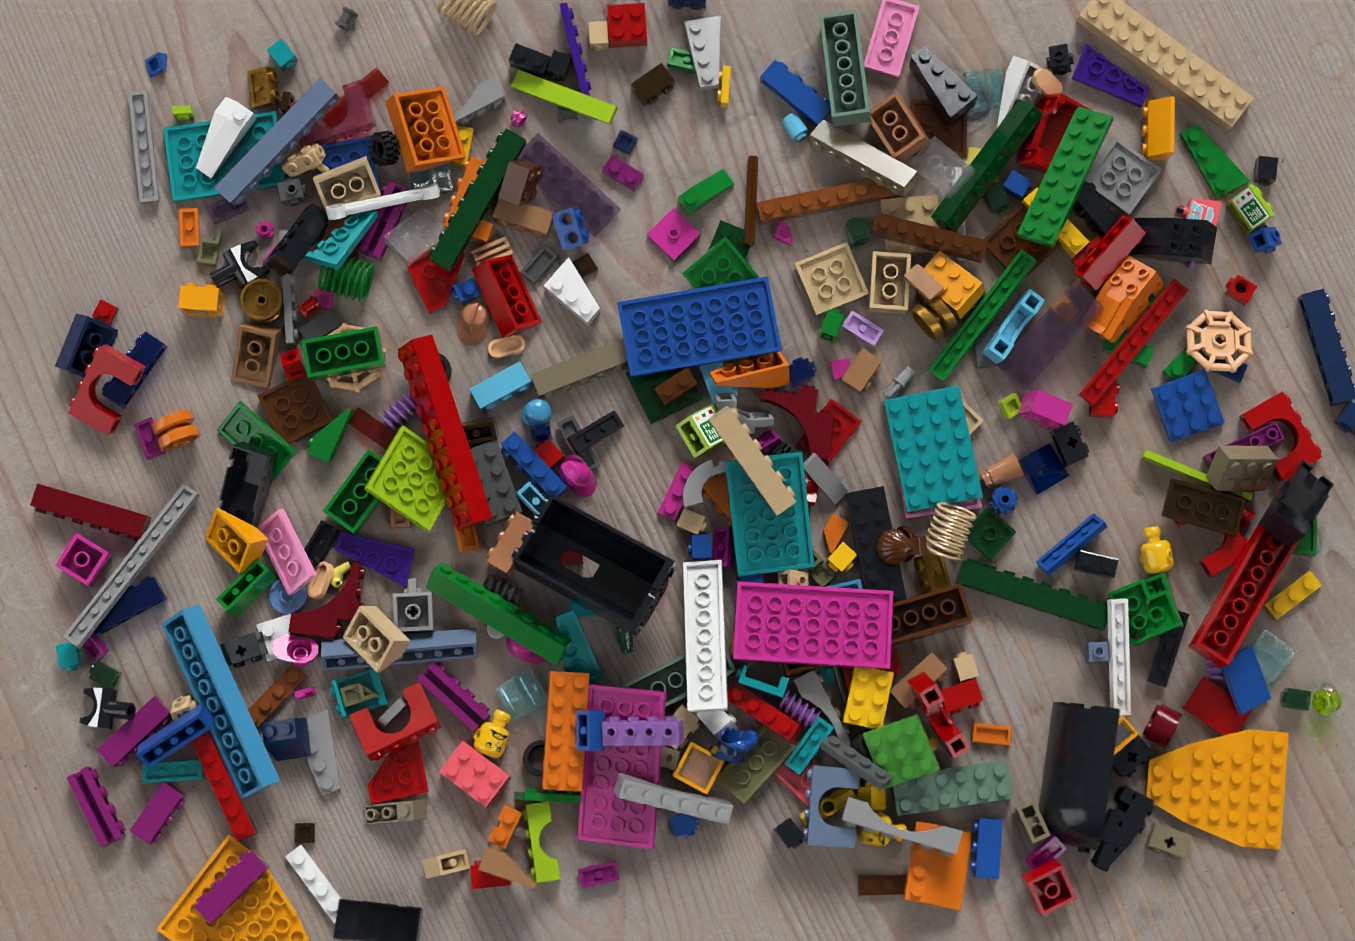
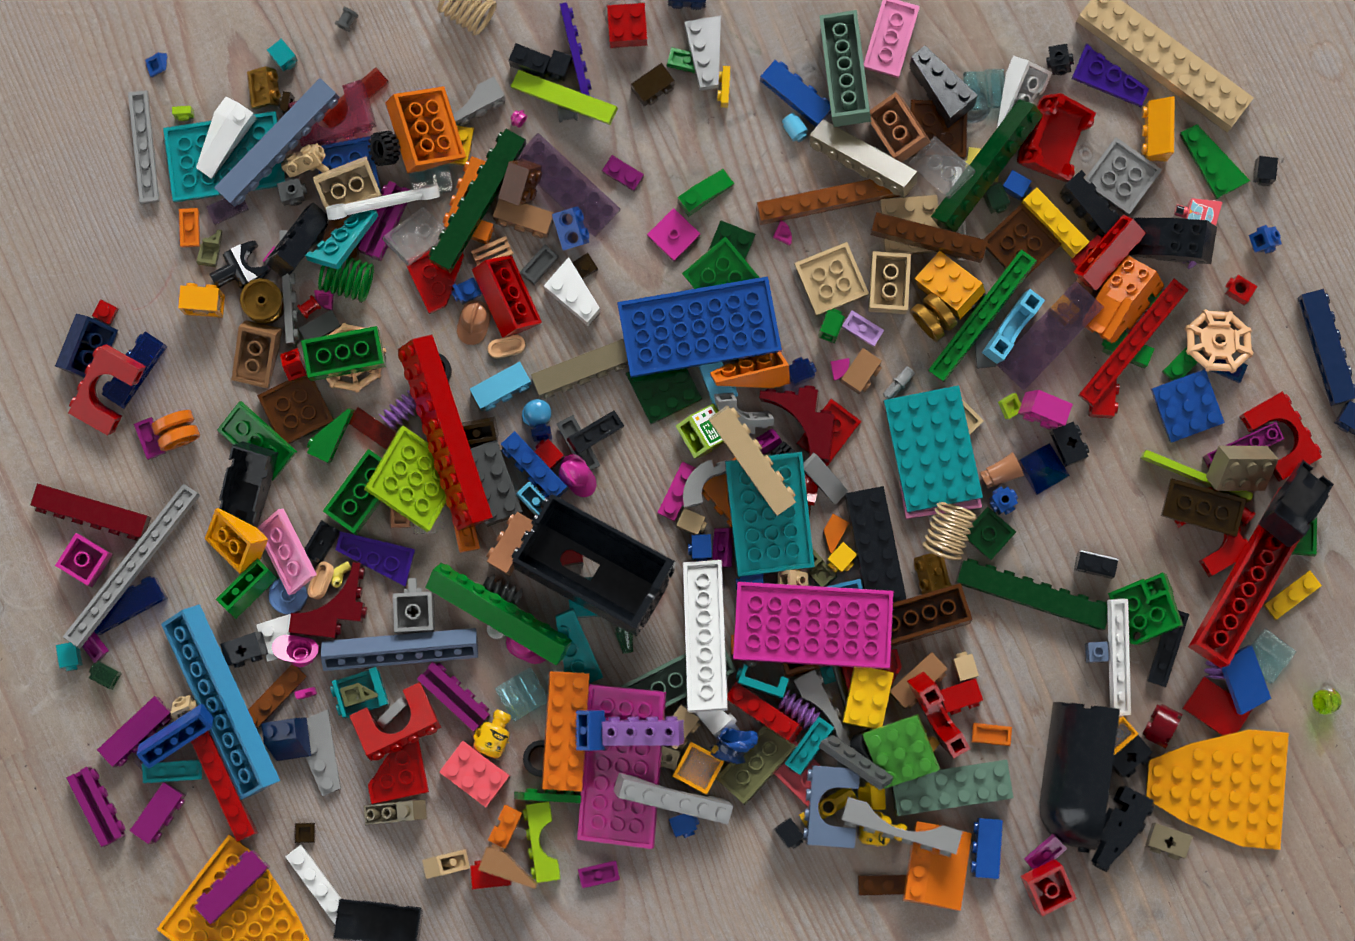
black connector [79,688,136,729] -> none
dark pink plate [255,221,274,239] -> none
tan slope [343,606,410,672] -> none
tan brick [588,21,609,51] -> none
dark blue tile [612,130,638,155] -> none
reddish brown brick [655,368,697,408] -> none
reddish brown axle [744,156,759,246] -> none
clear green slope [844,217,871,248] -> none
reddish brown animal [876,525,927,565] -> none
medium nougat tile [904,264,944,302] -> none
dark tan brick [1014,800,1051,844] -> none
green plate [1017,107,1113,248] -> none
light nougat tile [1032,68,1063,95] -> none
blue plate [1036,513,1107,576] -> none
yellow piece [1139,526,1174,574] -> none
slope [1226,184,1275,235] -> none
clear green brick [1279,688,1311,711] -> none

